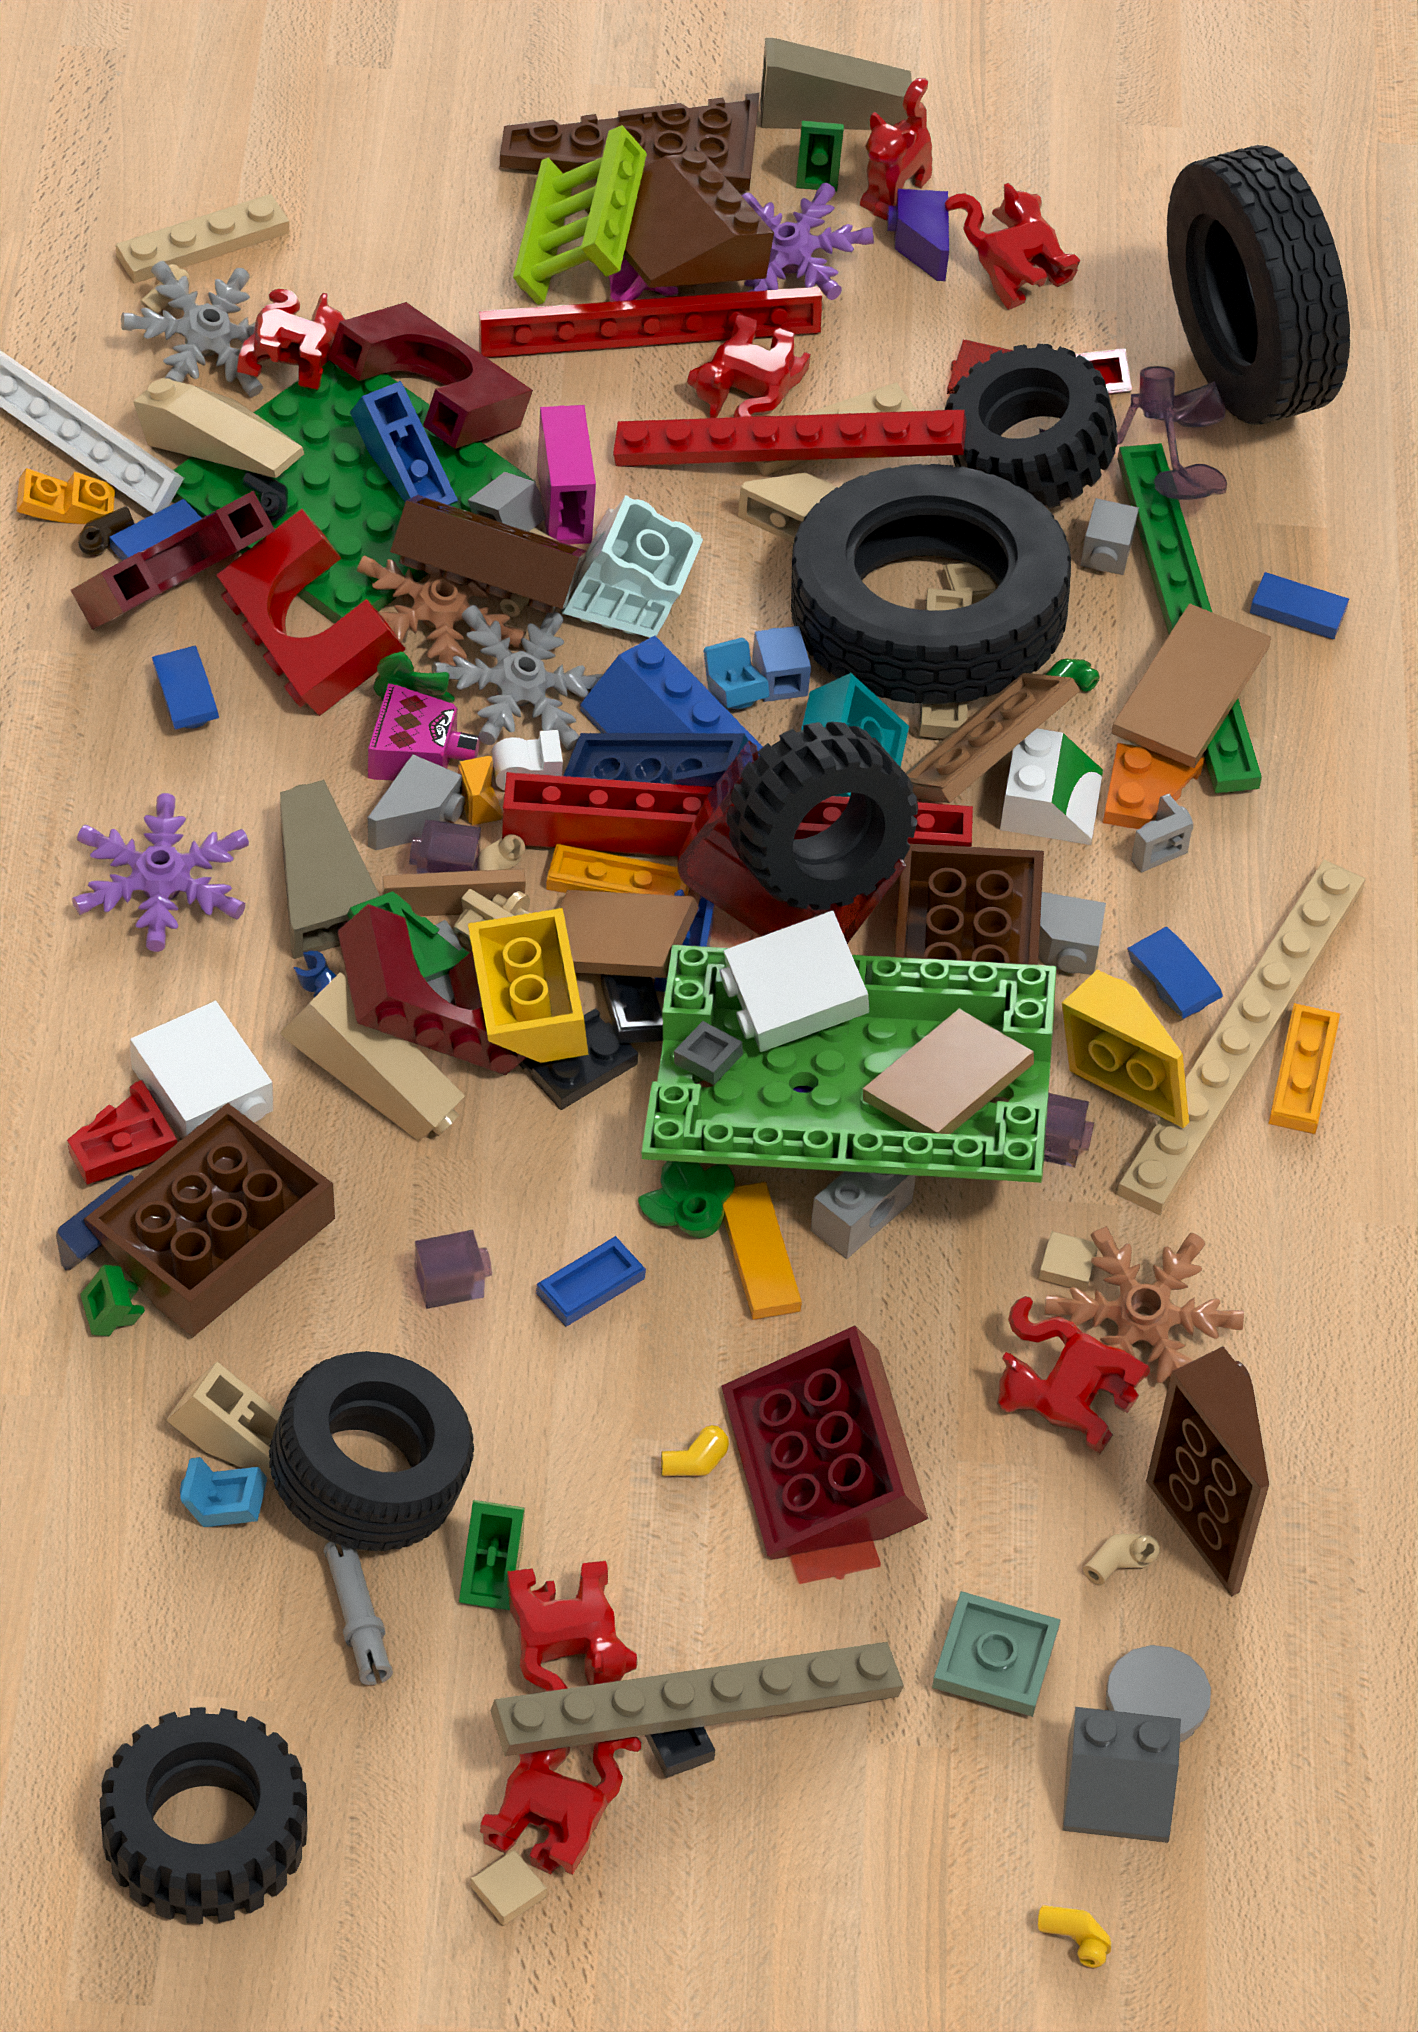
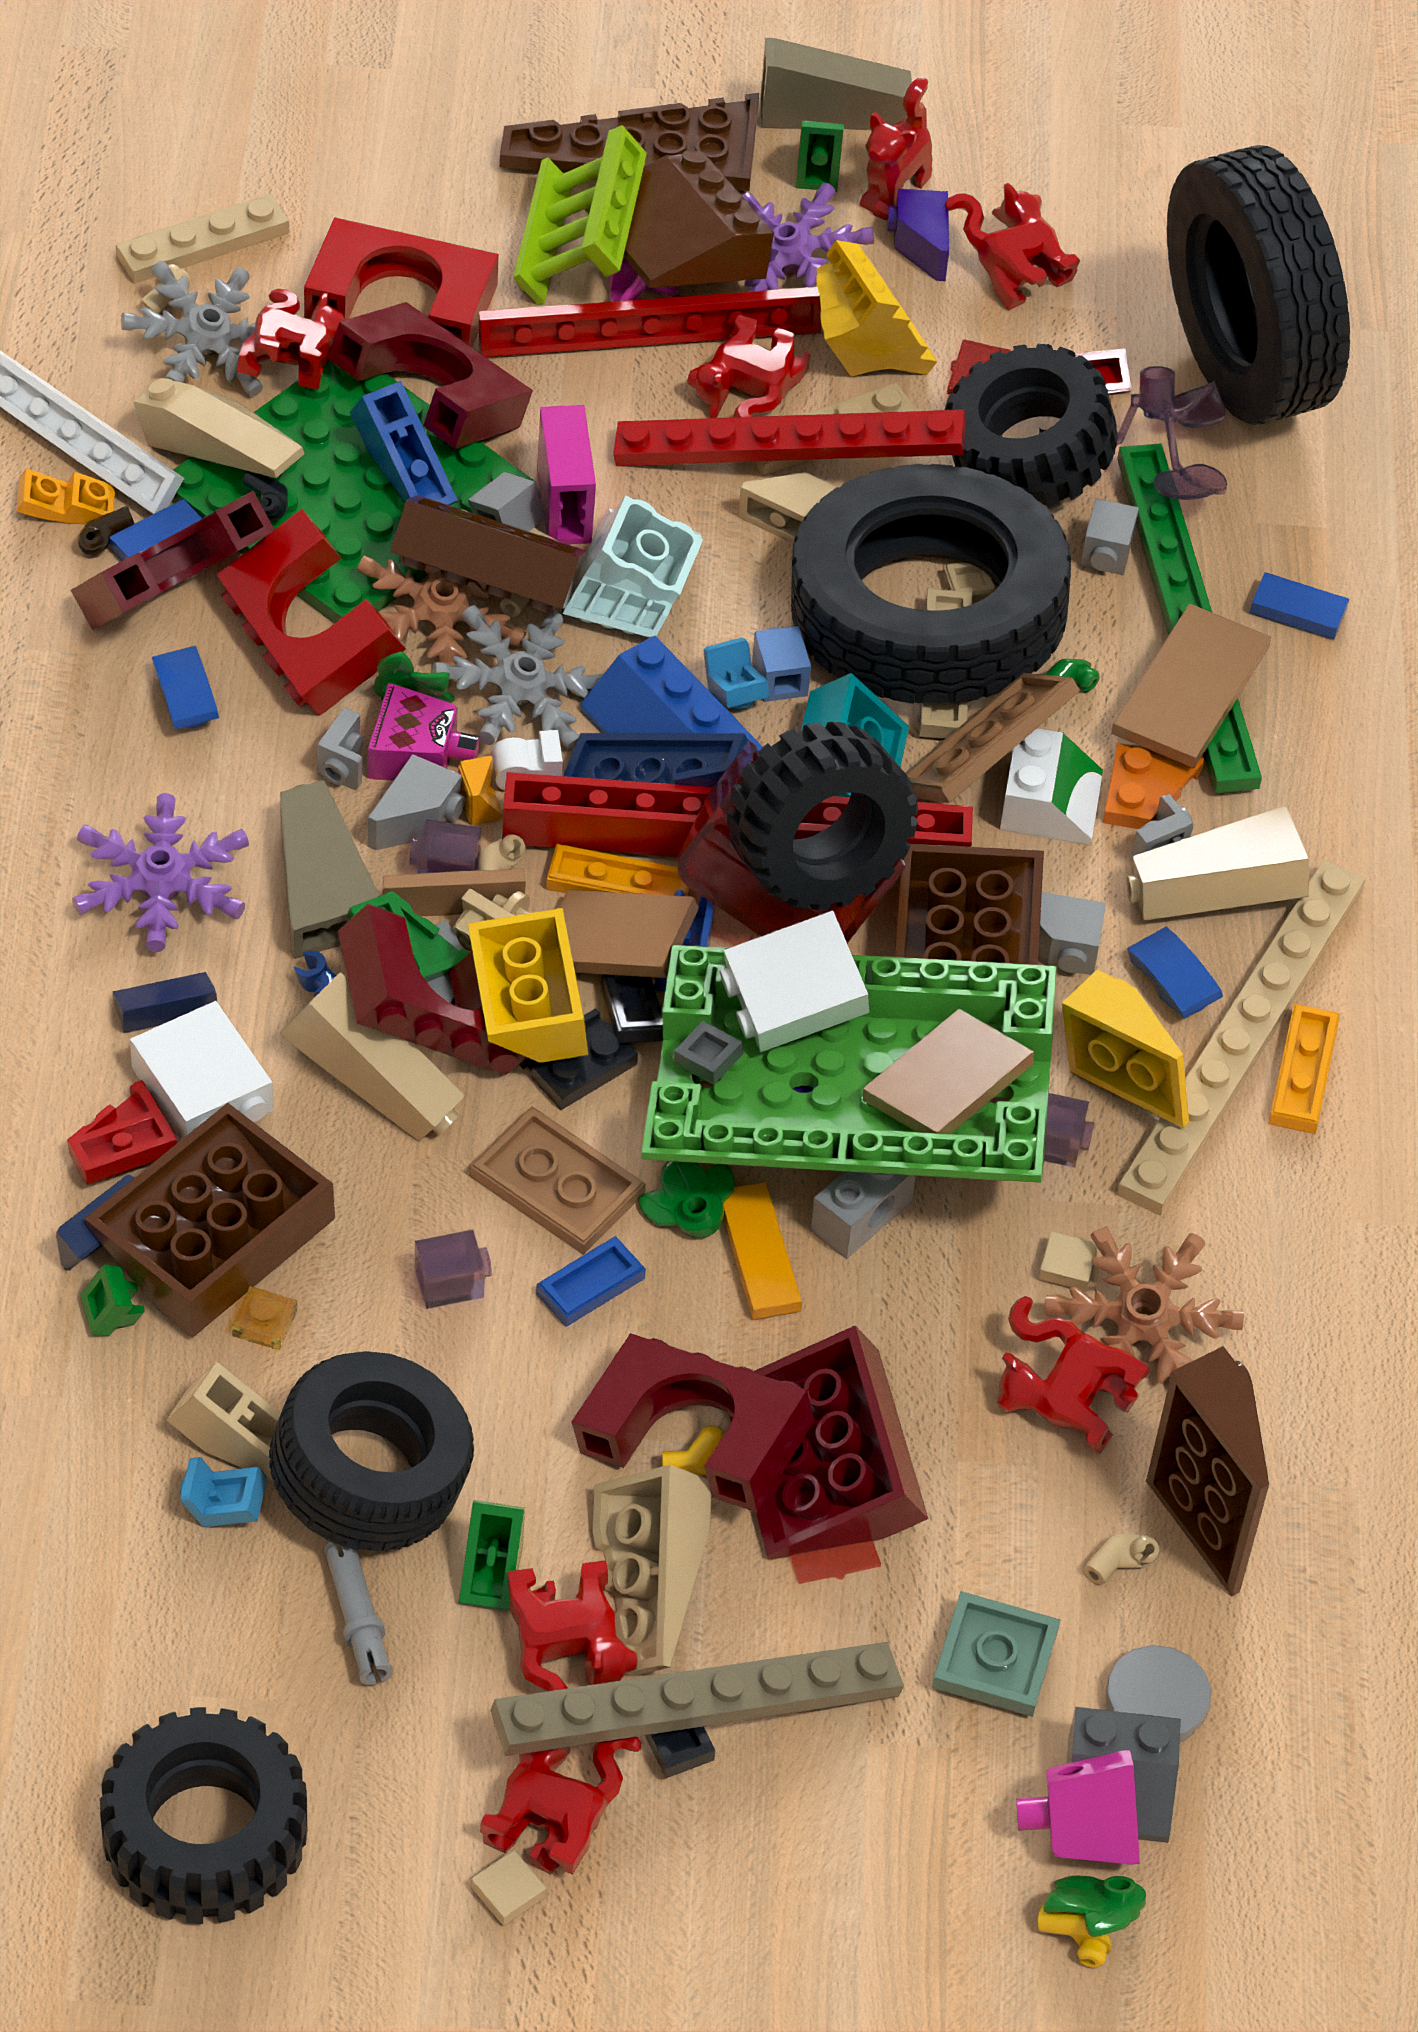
none -> dark blue slope [112,972,217,1033]
none -> clear yellow plate [232,1286,297,1351]
none -> red arch [304,217,499,347]
none -> light grey bracket [317,707,364,790]
none -> medium nougat tile [469,1106,646,1255]
none -> dark red arch [571,1333,814,1513]
none -> tan wedge [592,1465,711,1676]
none -> yellow slope [816,240,938,377]
none -> dark pink torso [1016,1750,1140,1865]
none -> green plate [1044,1875,1146,1937]
none -> tan slope [1126,807,1309,921]

